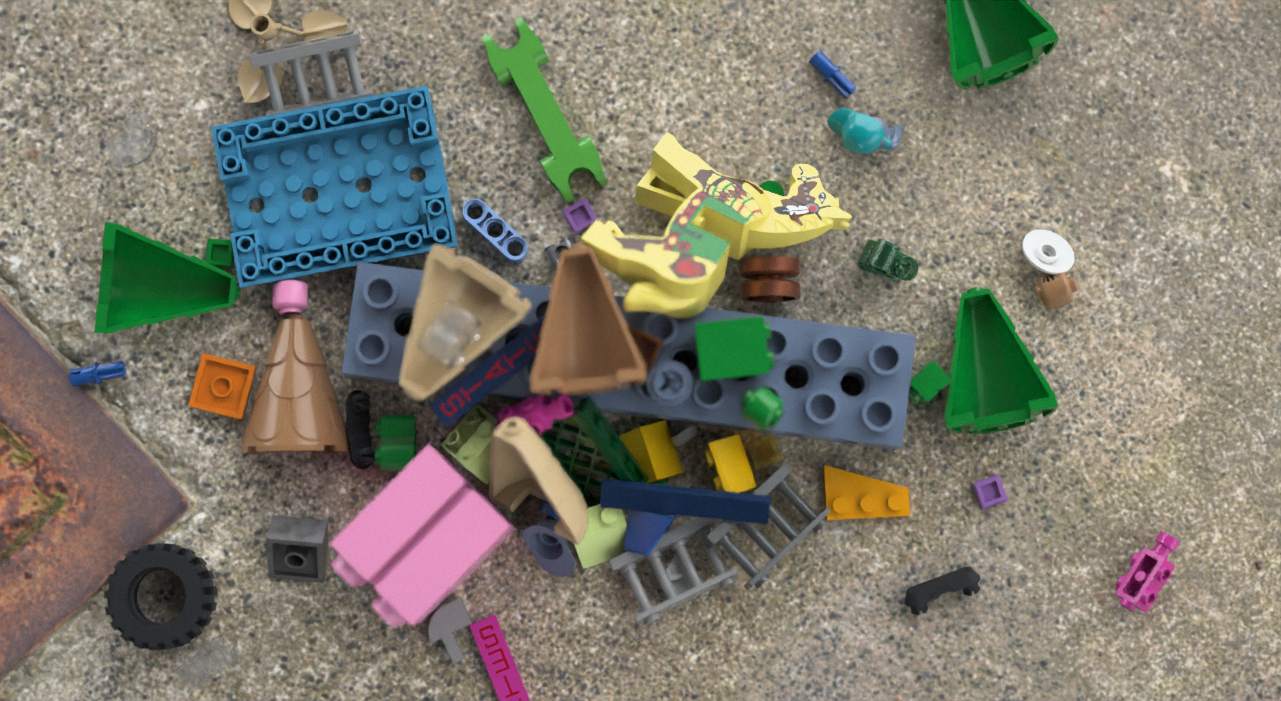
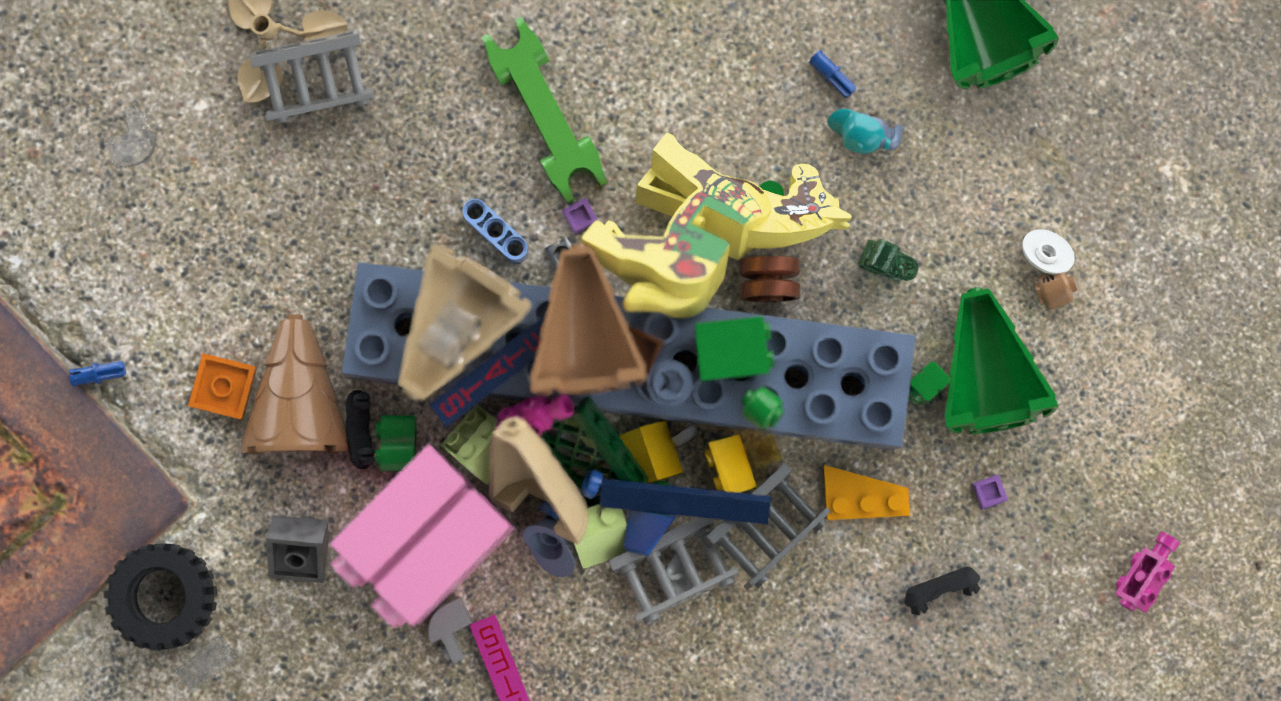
green cone [94,222,241,334] -> none
green tile [205,238,235,269] -> none
dark azure slope [211,86,458,288] -> none
bright pink head [272,277,308,316] -> none
none -> blue tile [581,469,603,499]

